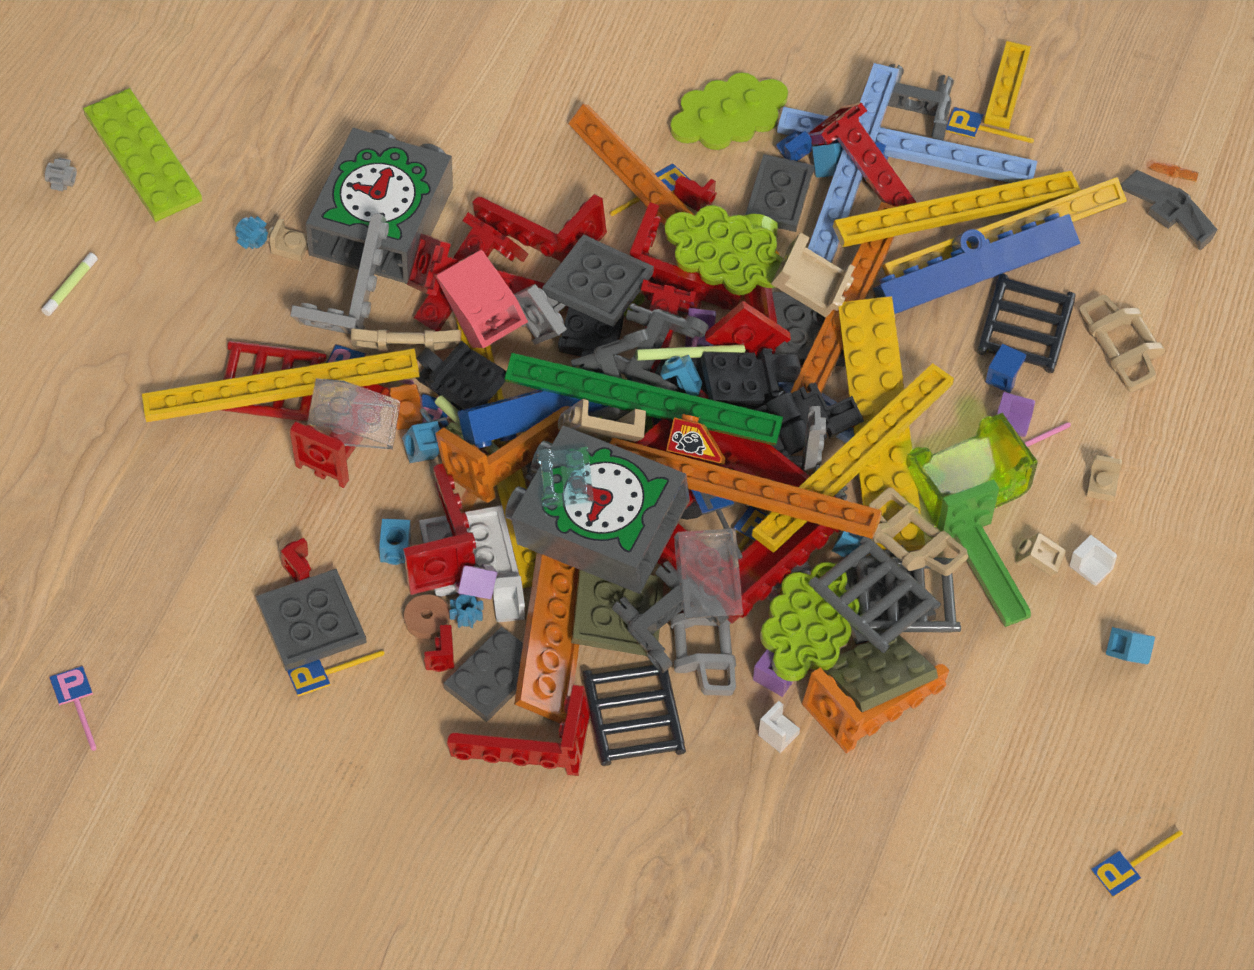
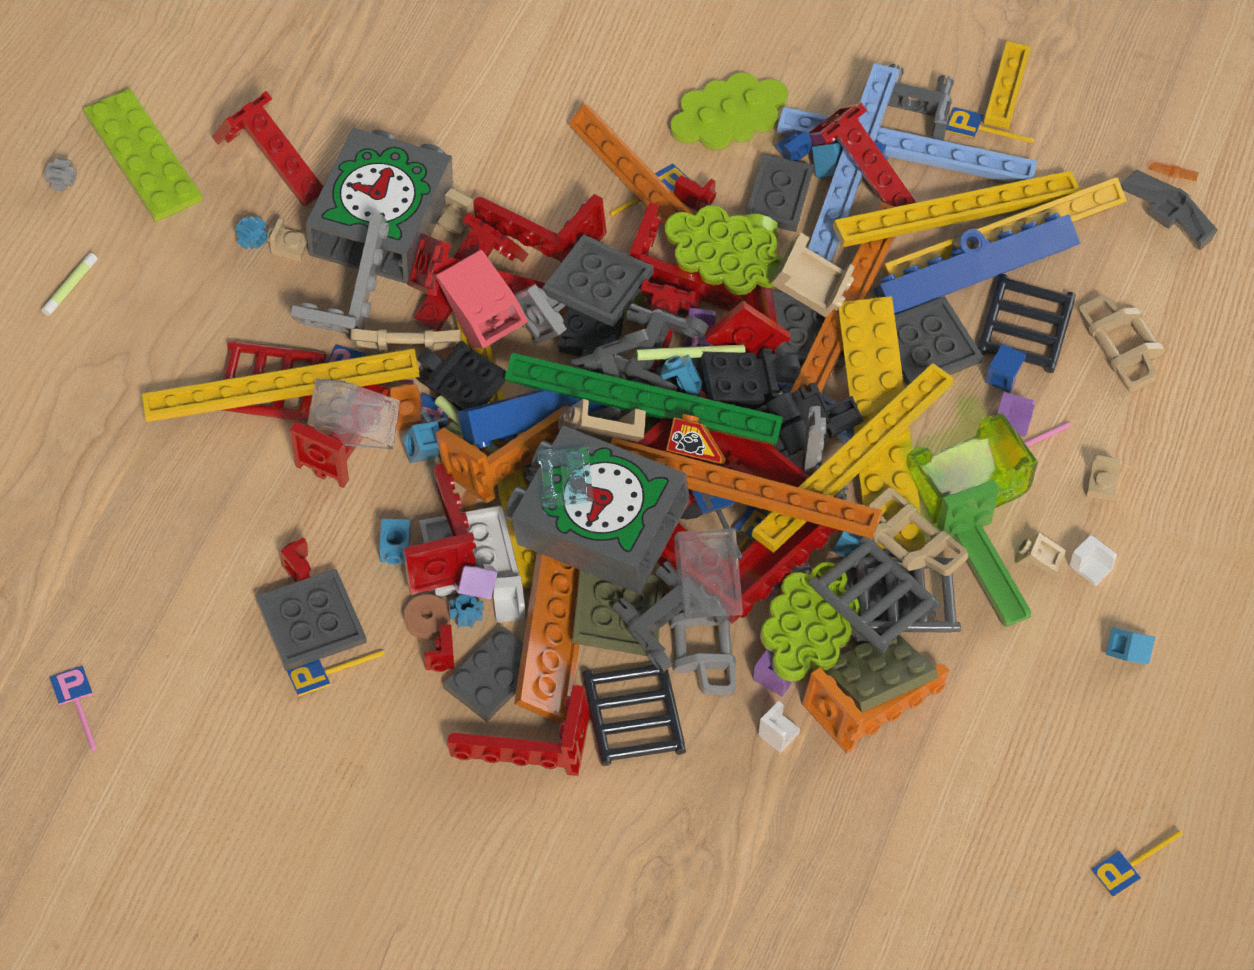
none -> red bracket [212,91,324,206]
none -> tan bracket [438,188,474,236]
none -> dark grey plate [895,296,983,386]

